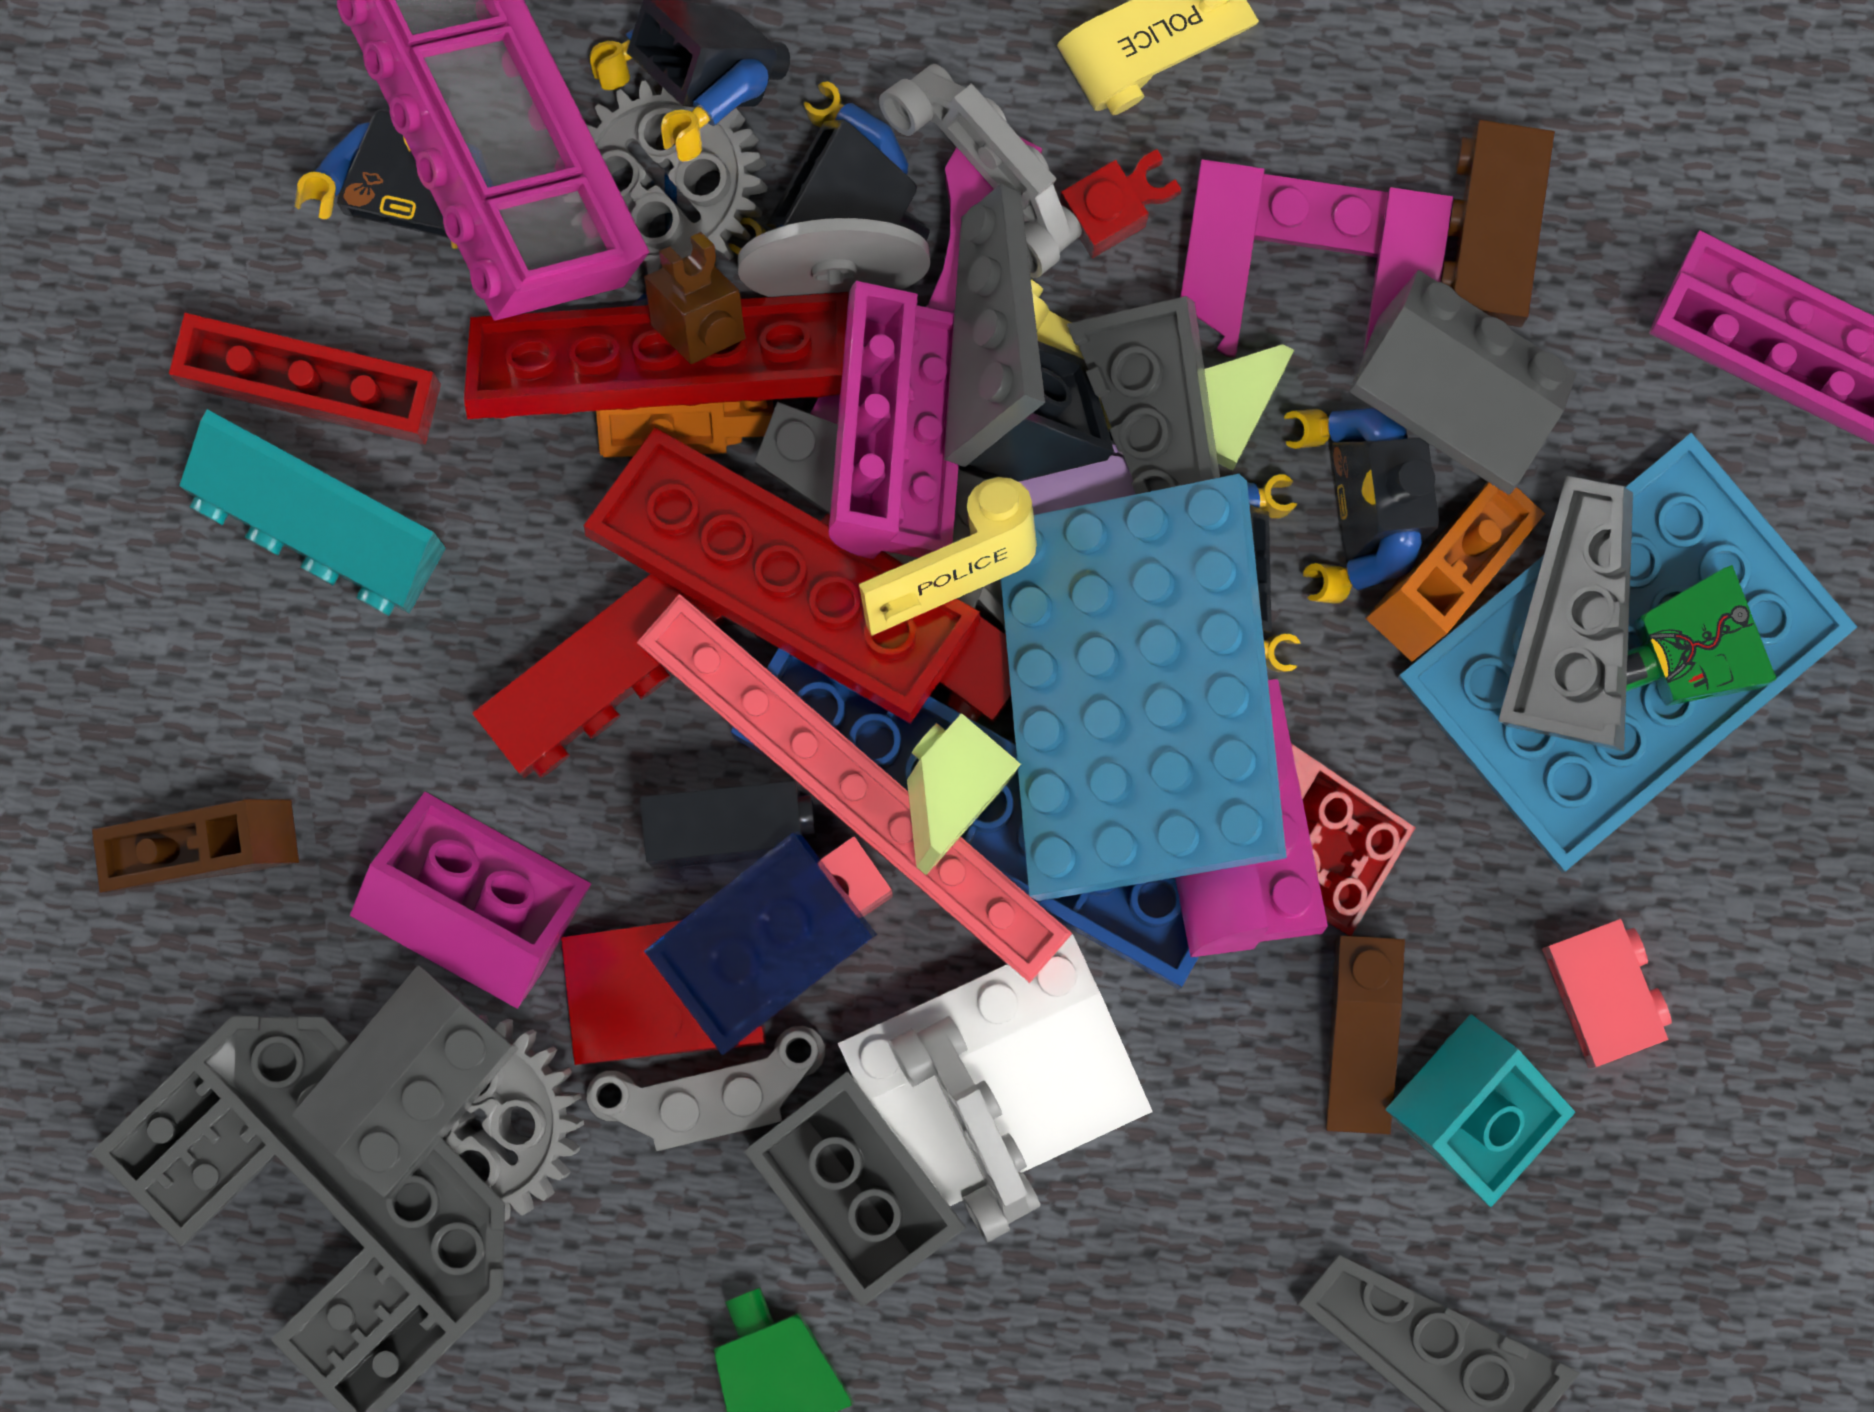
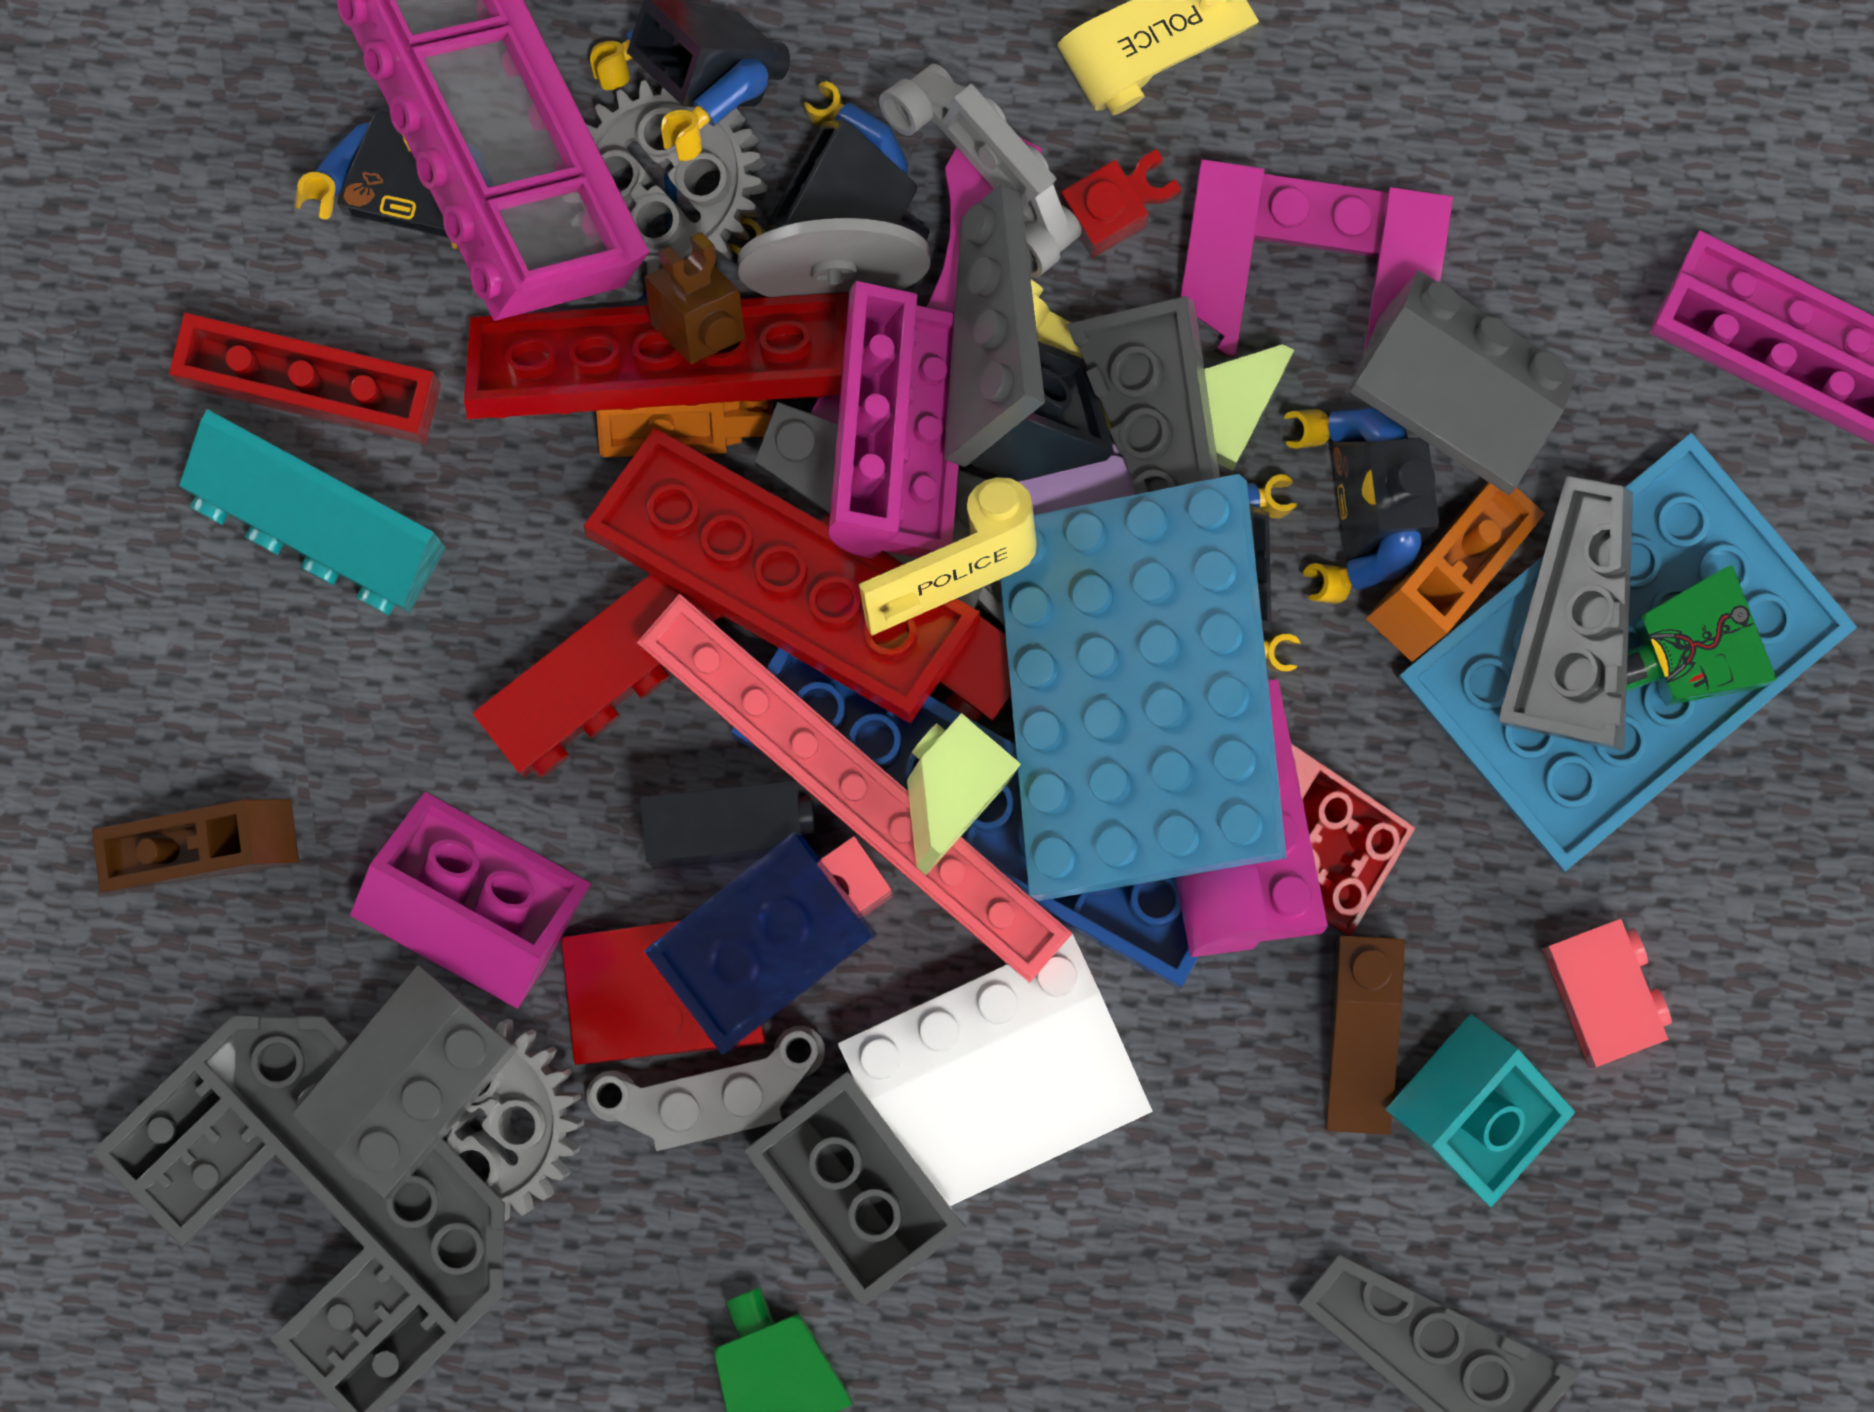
light grey plate [888,1016,1040,1243] -> none
reddish brown brick [1440,120,1555,327] -> none

